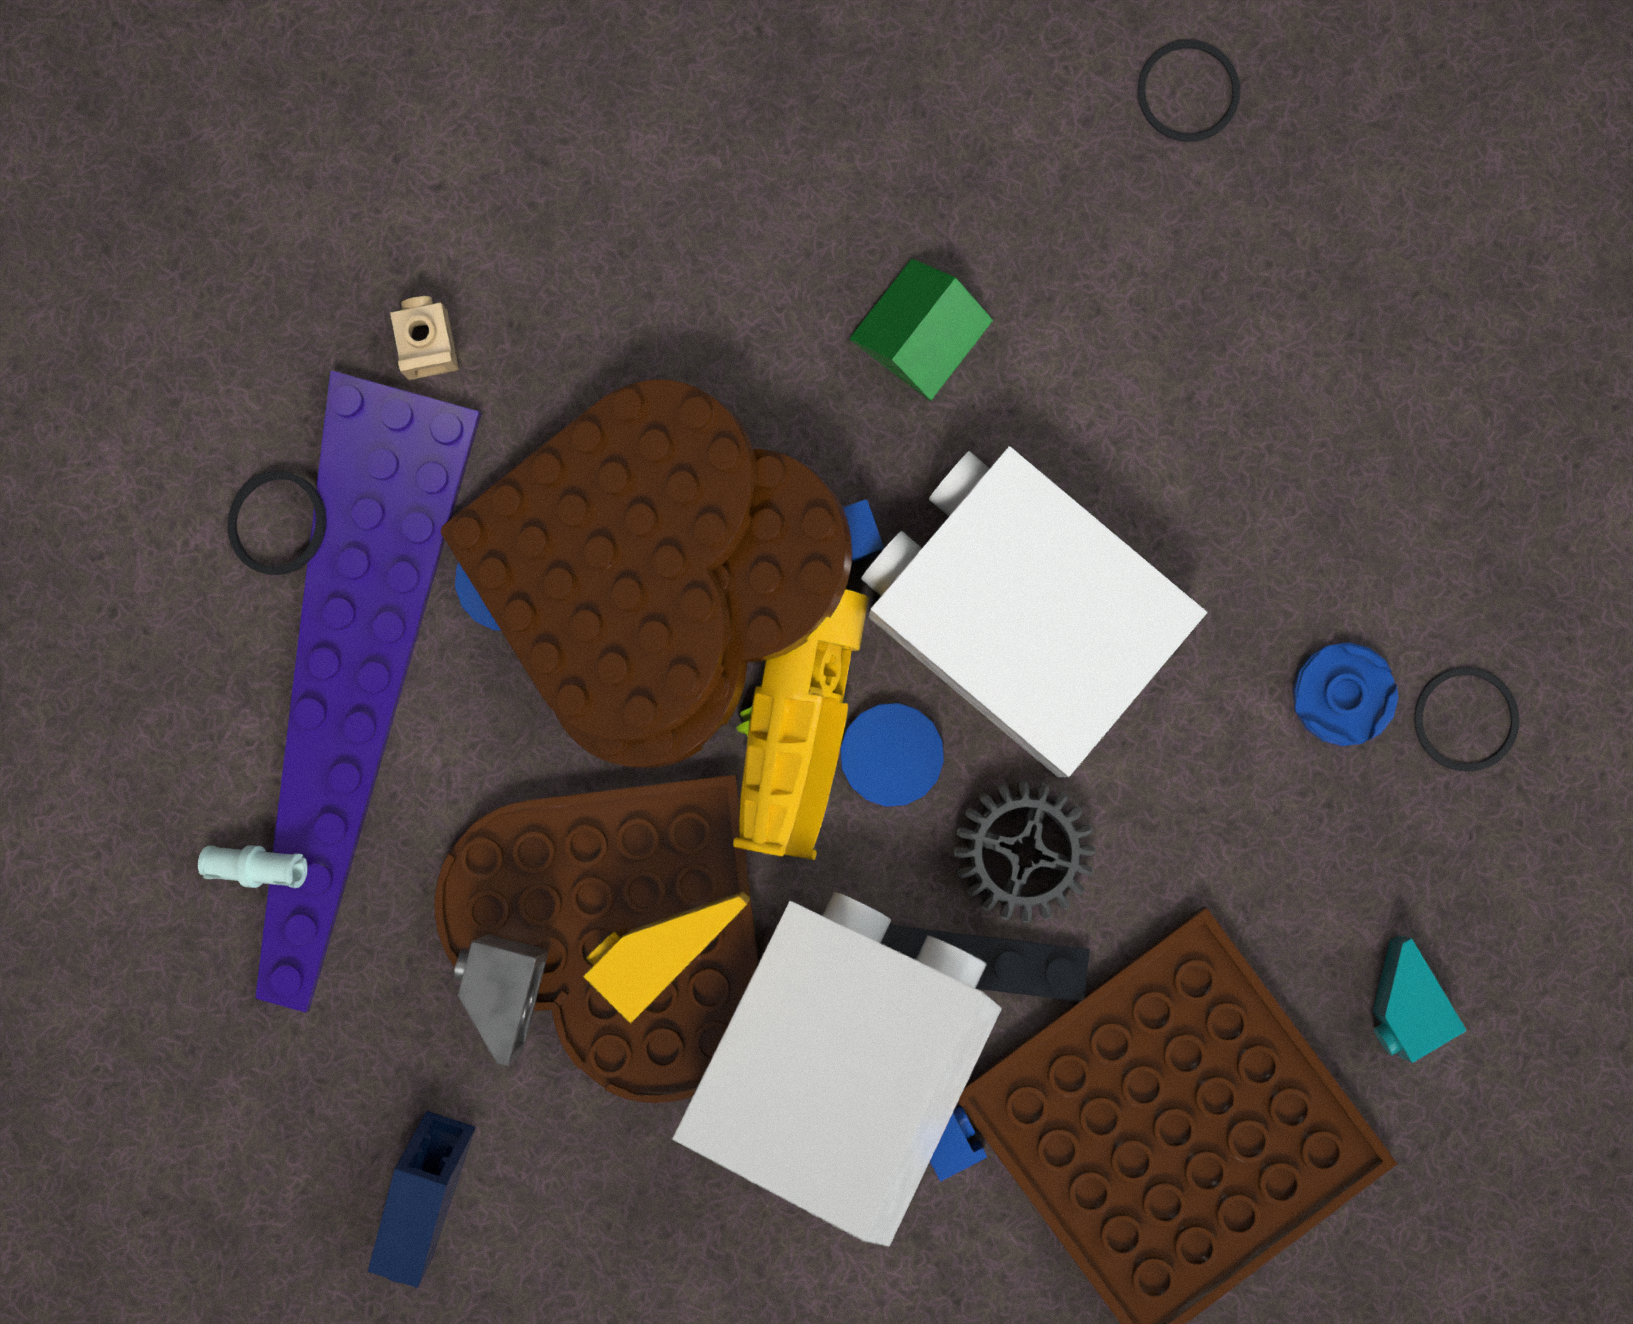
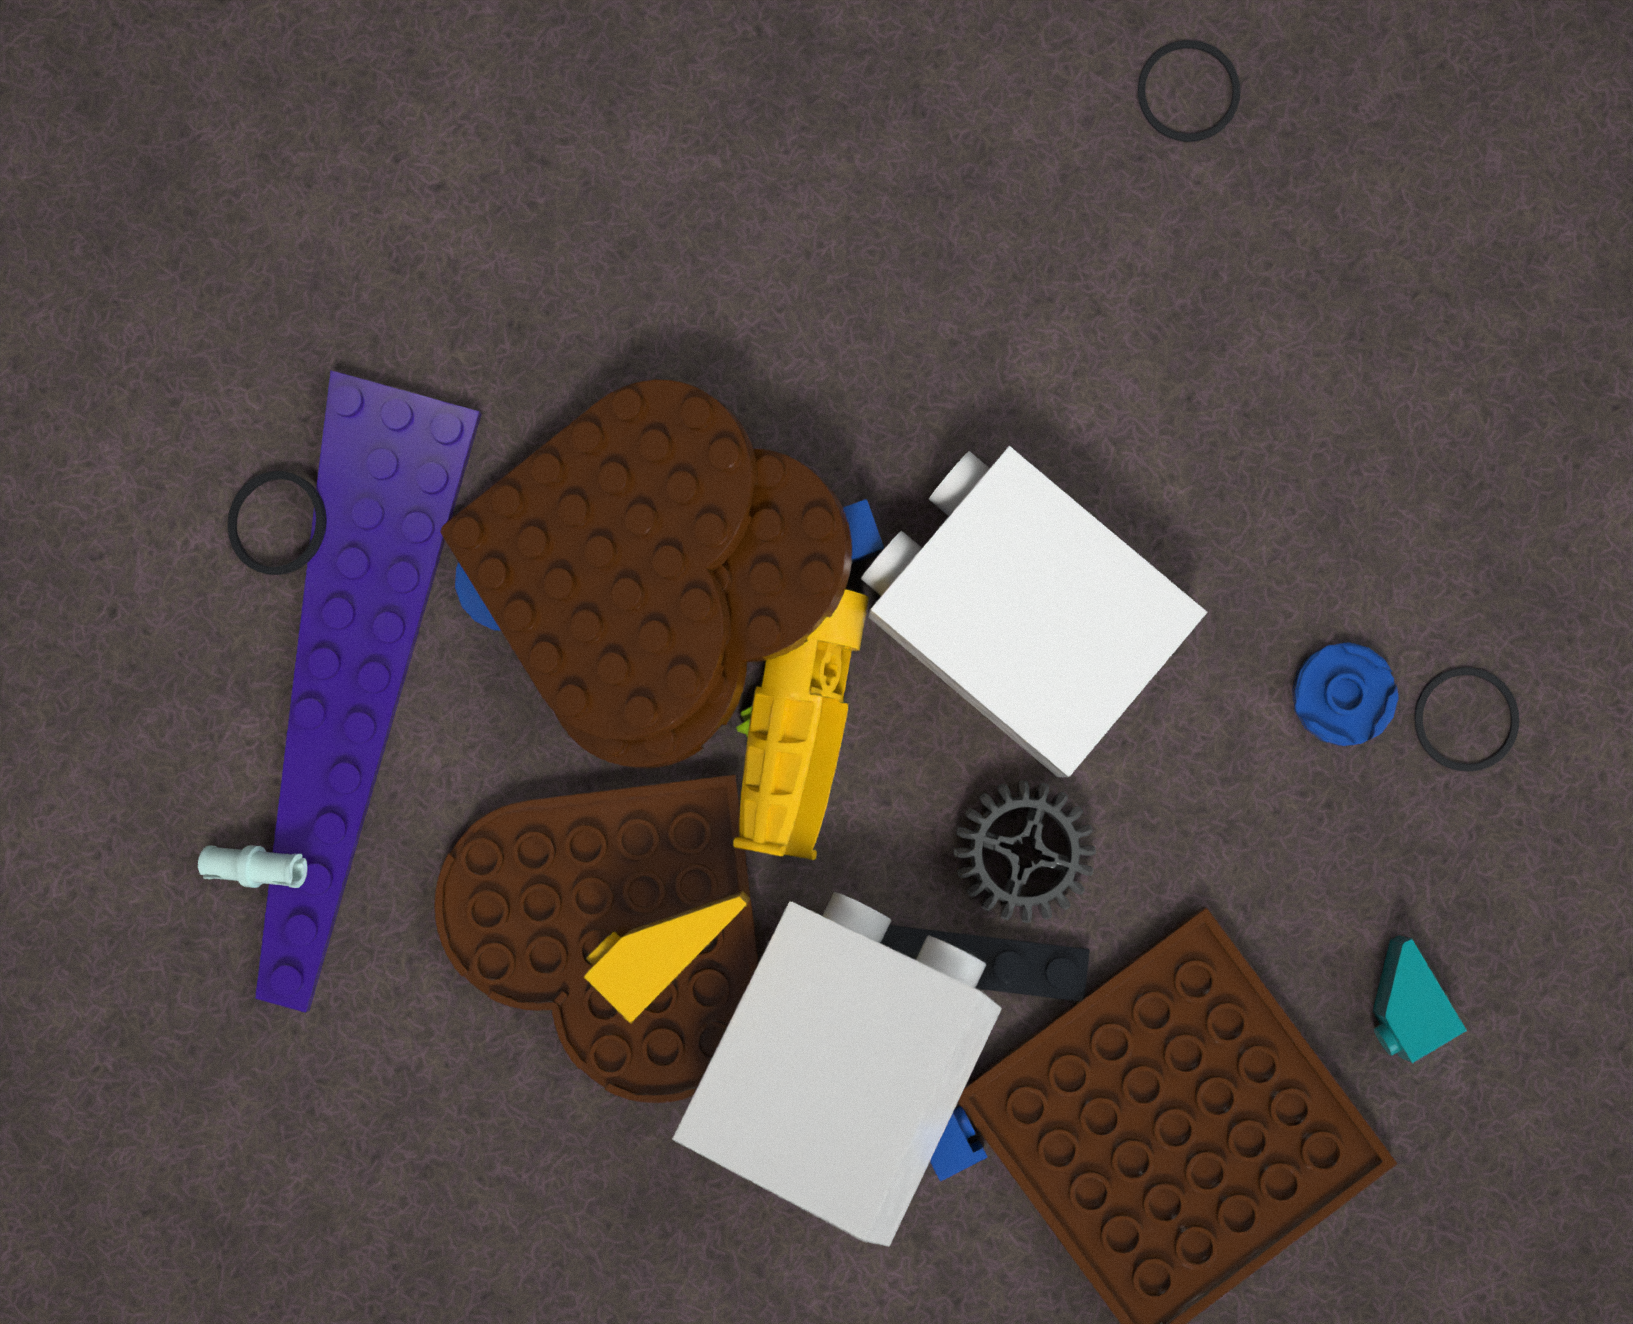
dark blue slope [368,1111,476,1288] -> none
tan brick [390,296,459,380] -> none
flat silver slope [454,934,549,1066] -> none
blue tile [840,703,944,807] -> none
green slope [849,259,993,402] -> none

